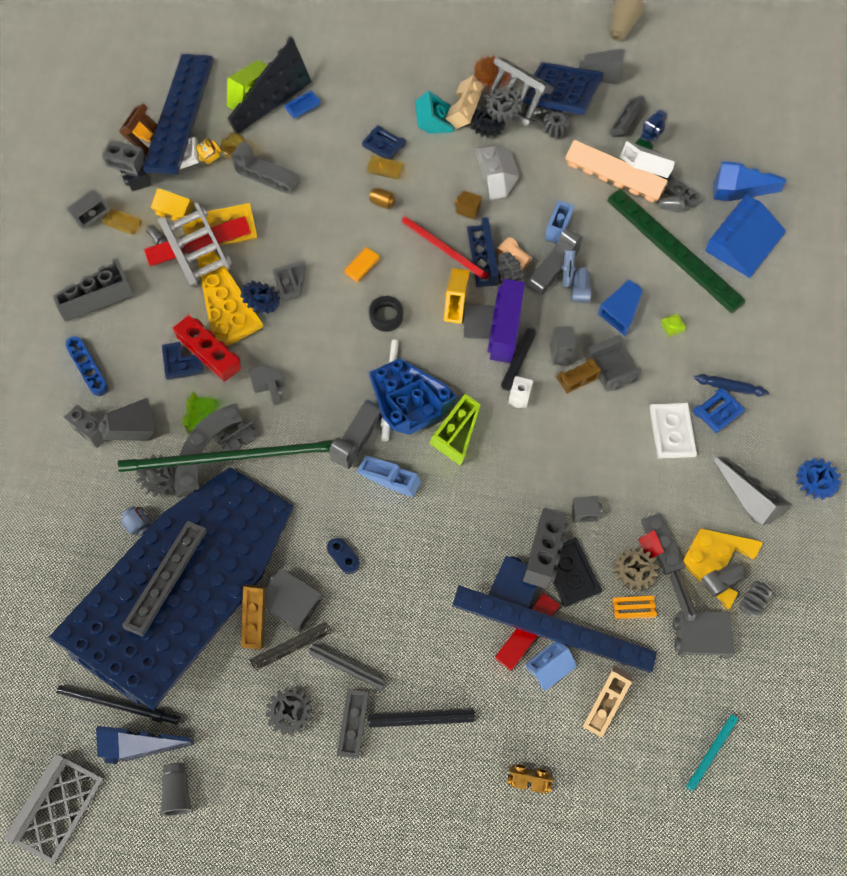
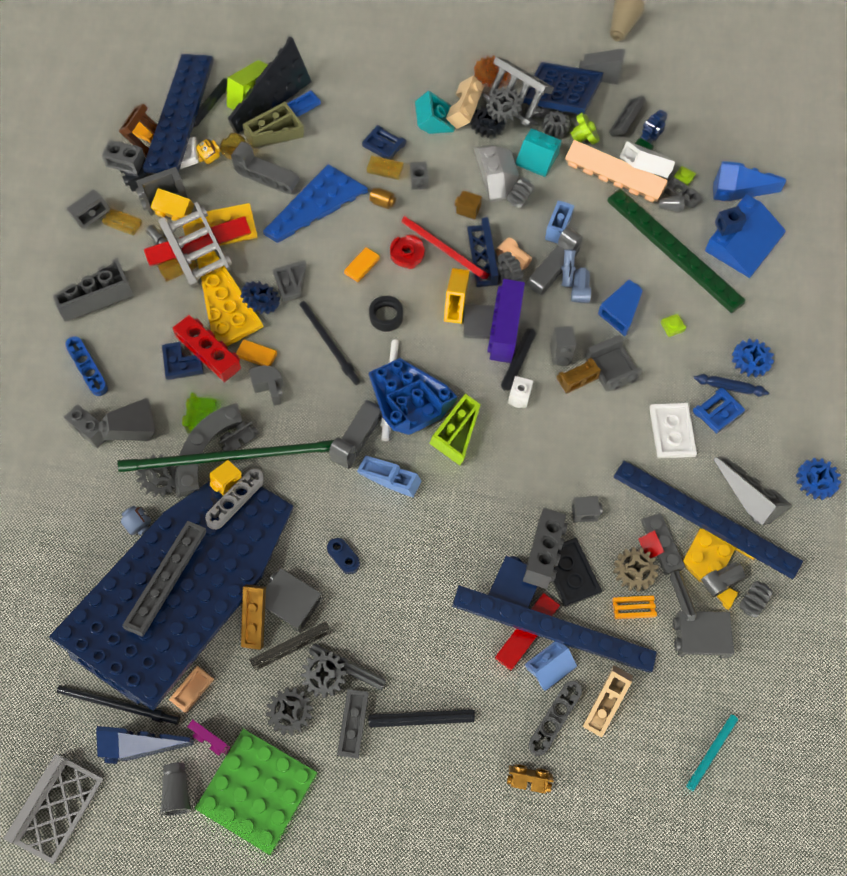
none -> dark grey panel [136,167,188,215]
none -> clear yellow tile [157,258,198,282]
none -> light nougat tile [169,665,214,714]
none -> magenta plate [187,719,231,756]
none -> black axle [194,78,227,127]
none -> bright green plate [194,729,318,856]
none -> light grey beam [205,469,264,530]
none -> yellow brick [210,460,242,496]
none -> light orange tile [236,339,277,366]
none -> olive wedge [243,102,304,148]
none -> blue wing [263,164,368,243]
none -> black bar [299,301,361,385]
none -> dark grey gear [301,651,348,698]
none -> red plate [390,235,425,269]
none -> dark grey brick [410,161,428,190]
none -> dark grey gear [507,177,534,208]
none -> teal slope [515,128,562,177]
none -> dark grey beam [528,681,582,757]
none -> lime plant [570,113,600,145]
none -> dark blue plate [613,460,803,580]
none -> lime plate [673,166,696,186]
none -> dark blue brick [714,206,746,236]
none -> blue gear [732,338,774,378]

